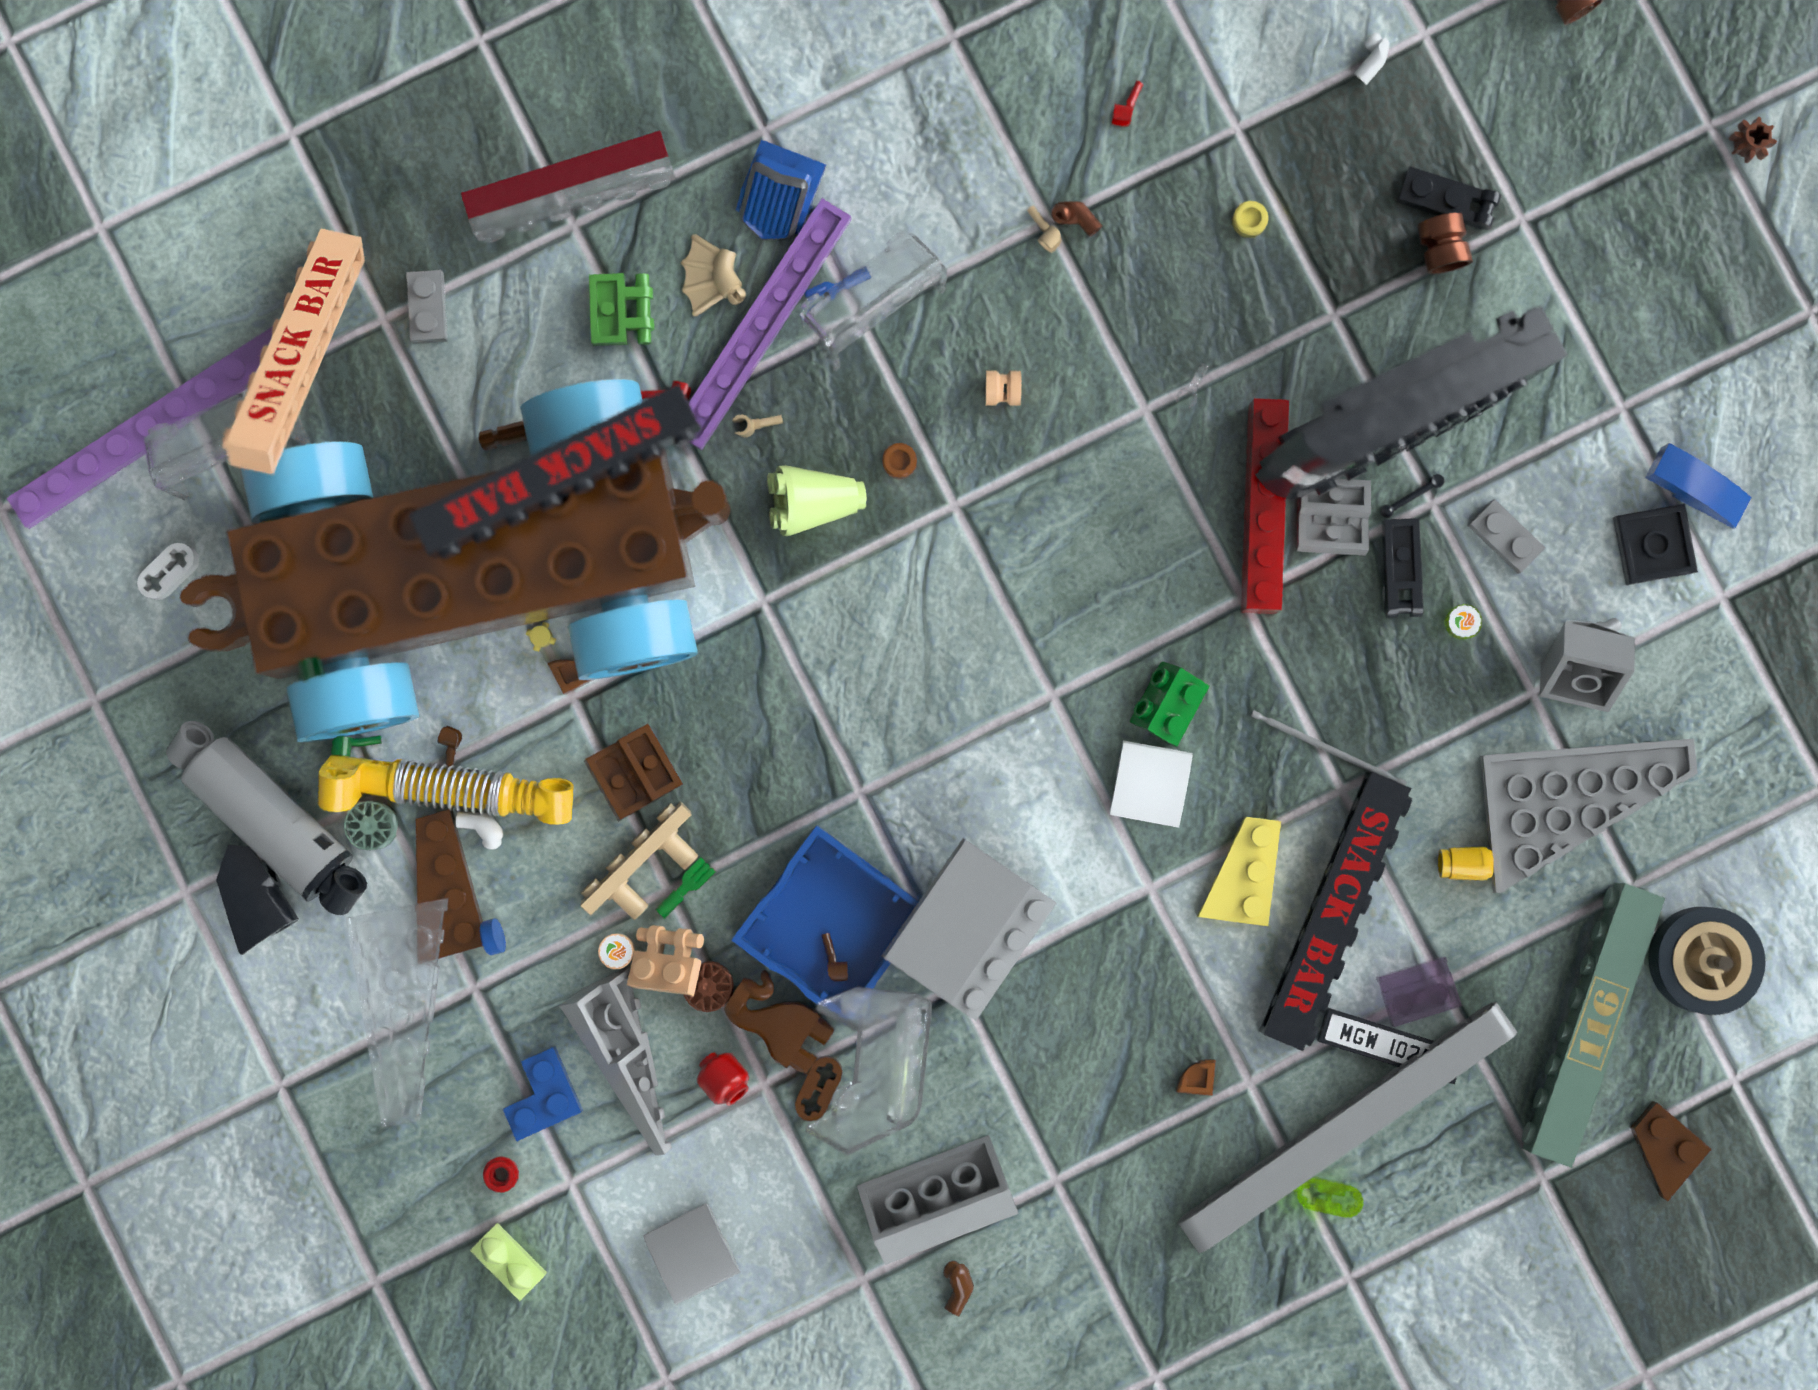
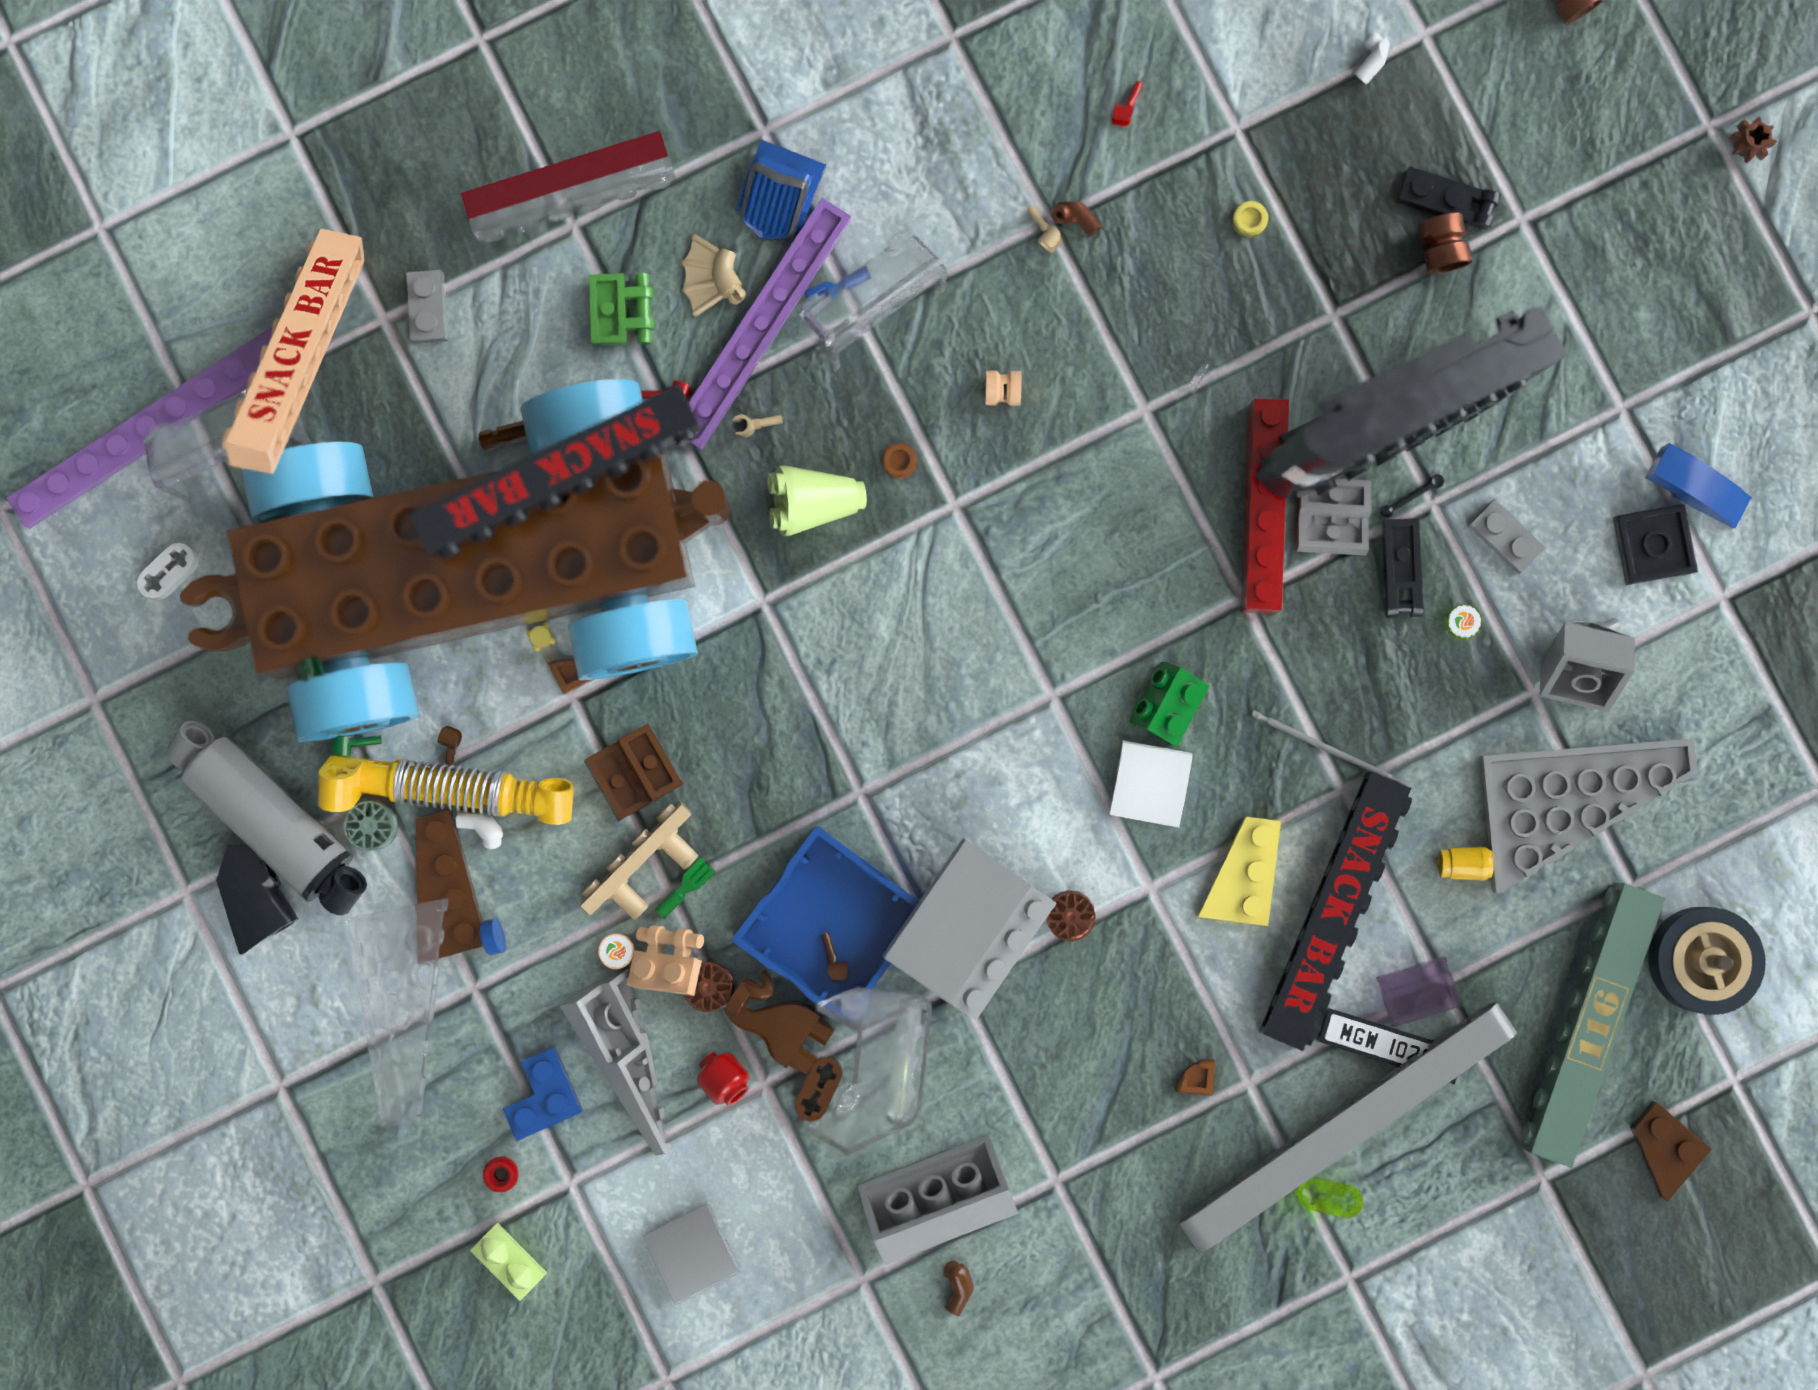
none -> copper wheel [1046,890,1096,942]

